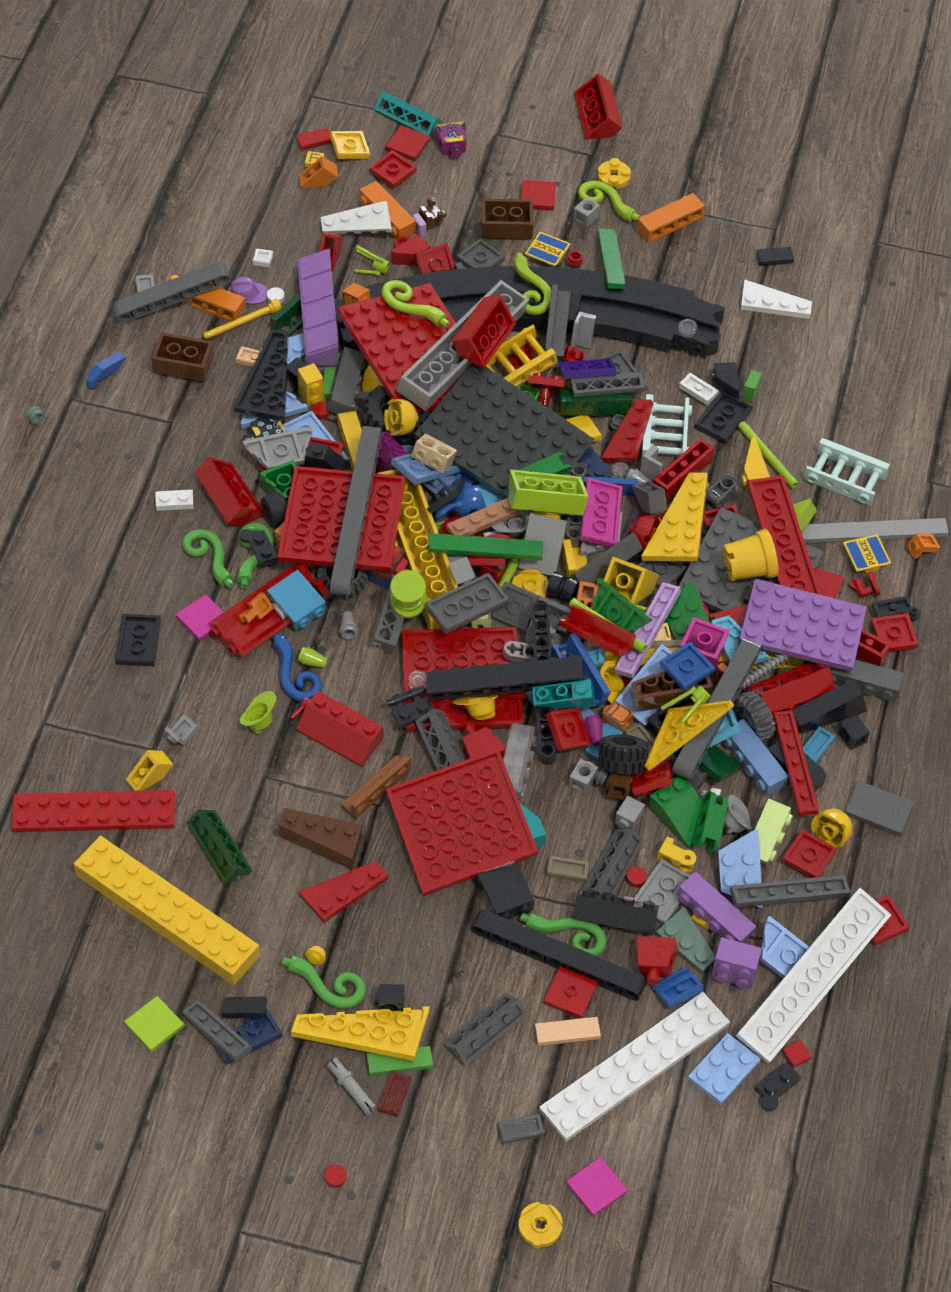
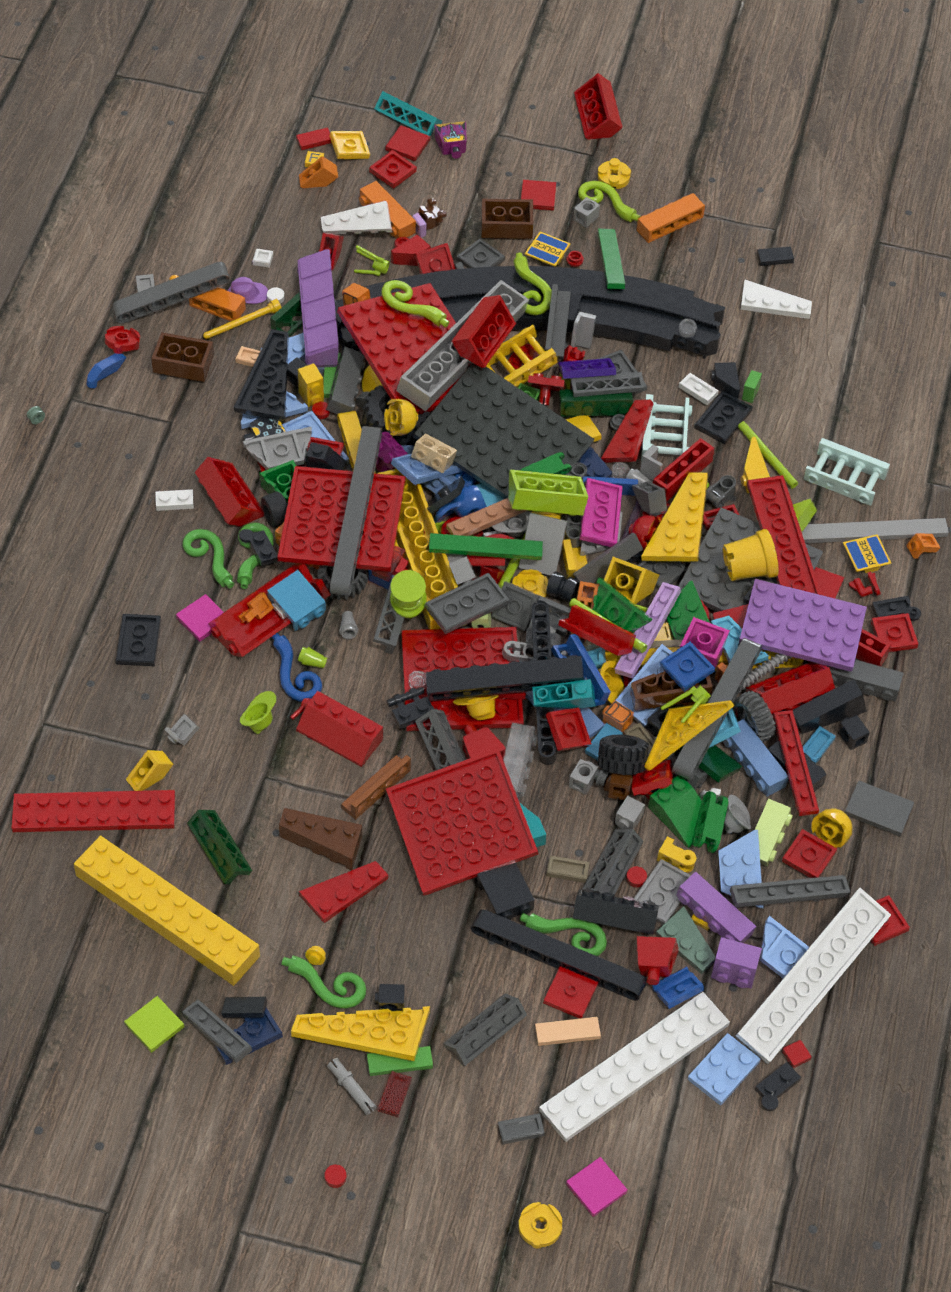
magenta cone [585,715,603,746] -> none
none -> red plate [104,326,140,354]

